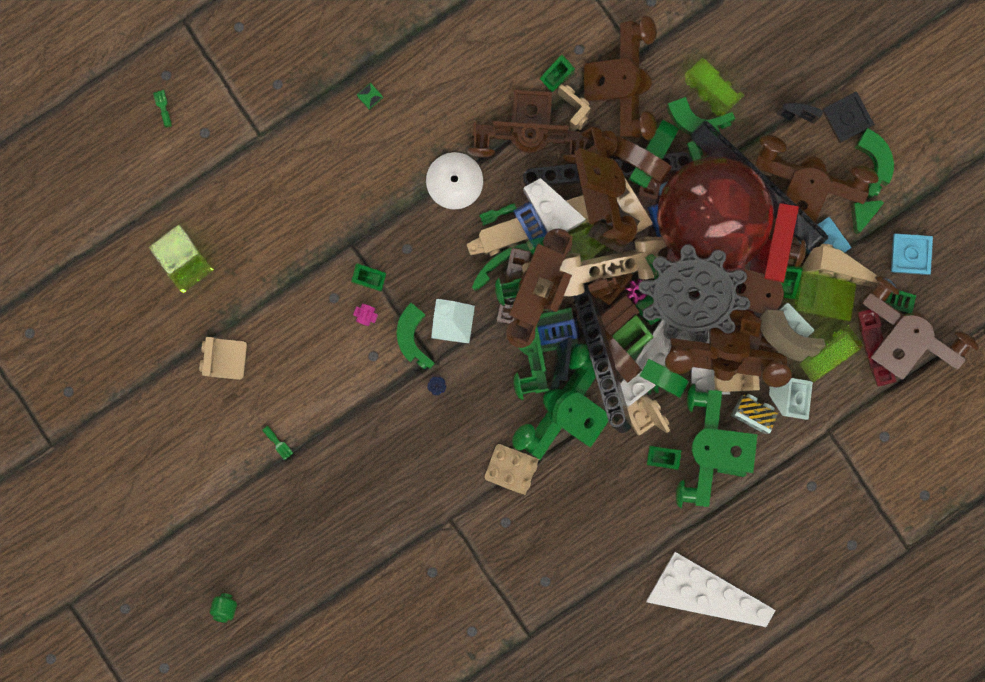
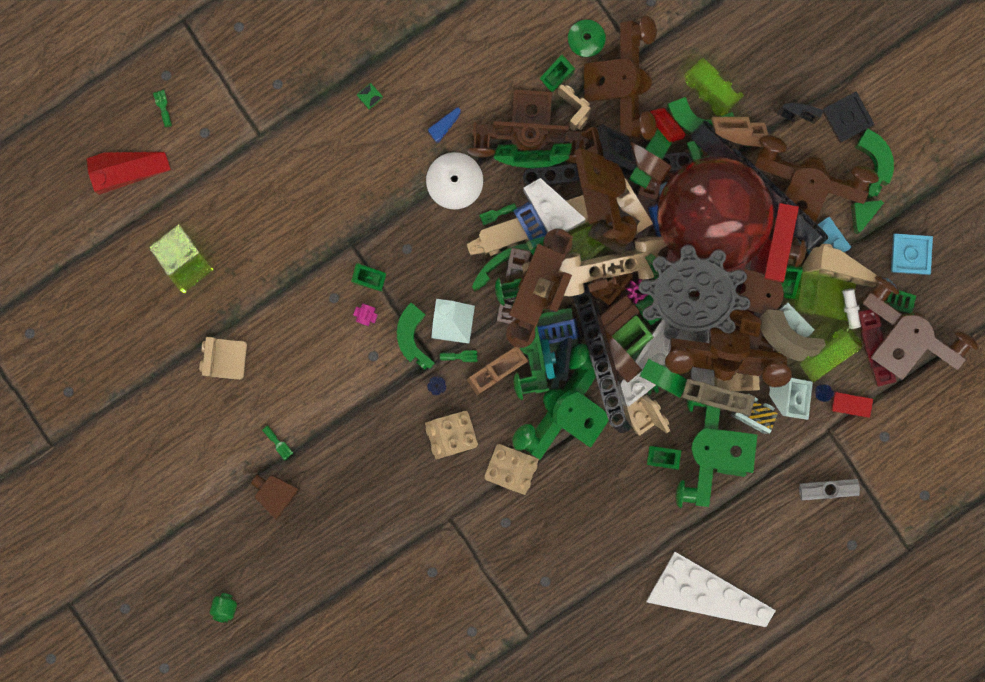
none -> red wedge [86,152,171,195]
none -> reddish brown torso [251,474,300,519]
none -> tan bracket [425,411,478,459]
none -> blue slope [428,107,461,144]
none -> green piece [440,350,478,362]
none -> medium nougat slope [467,347,528,395]
none -> green slope [494,144,573,168]
none -> teal plate [541,339,556,379]
none -> green dish [568,20,606,57]
none -> black plate [597,124,637,170]
none -> red tile [650,108,686,142]
none -> dark tan arch [683,379,755,416]
none -> medium nougat slope [711,117,769,147]
none -> light grey piece [799,479,860,501]
none -> clear blue plate [815,384,834,402]
none -> red tile [831,392,873,418]
none -> white pin [842,289,861,329]

